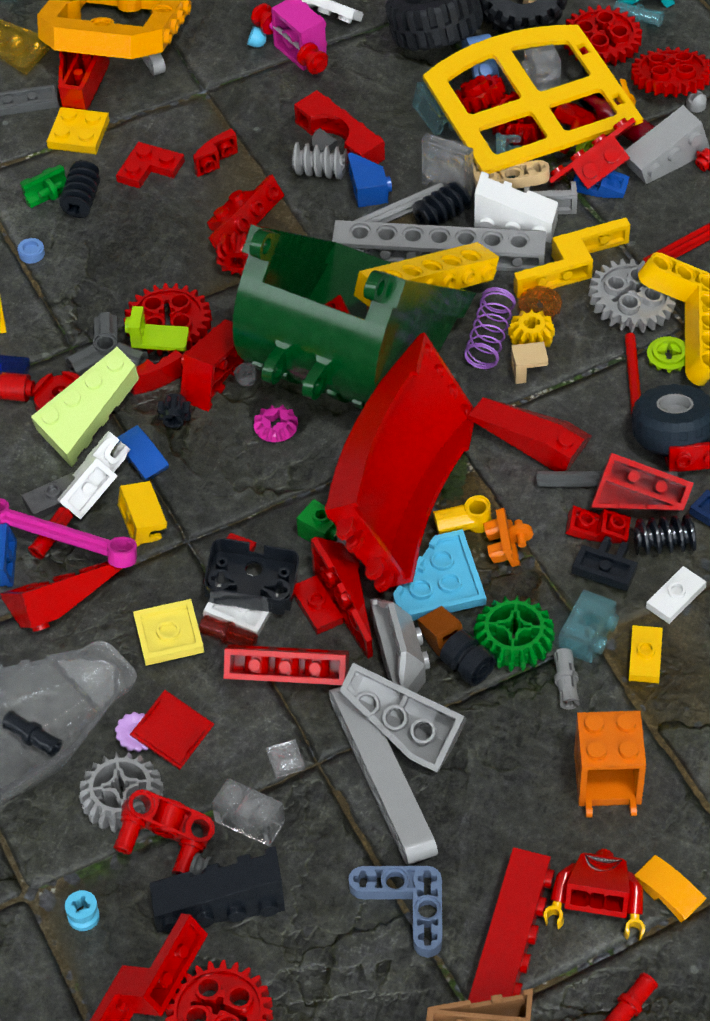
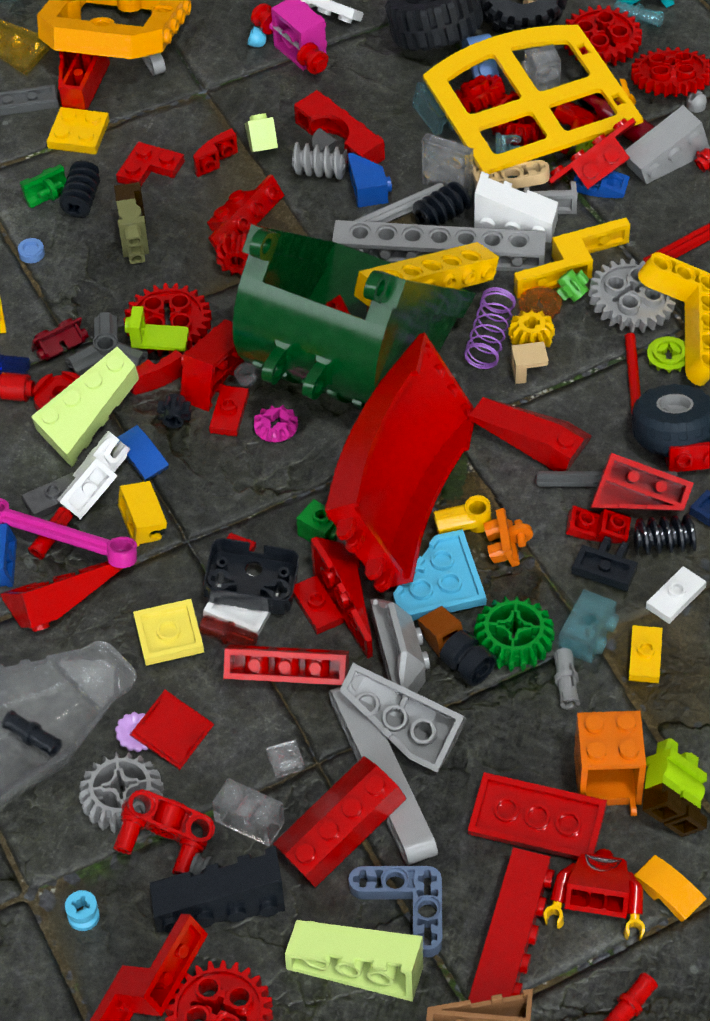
none -> dark red hinge [31,317,89,361]
none -> olive hips [114,182,149,264]
none -> red plate [209,385,249,437]
none -> yellowish green slope [244,113,278,153]
none -> red slope [273,756,407,888]
none -> yellowish green wedge [285,920,423,1002]
none -> red plate [468,772,607,860]
none -> bright green gear [556,269,589,302]
none -> hips [642,738,707,837]

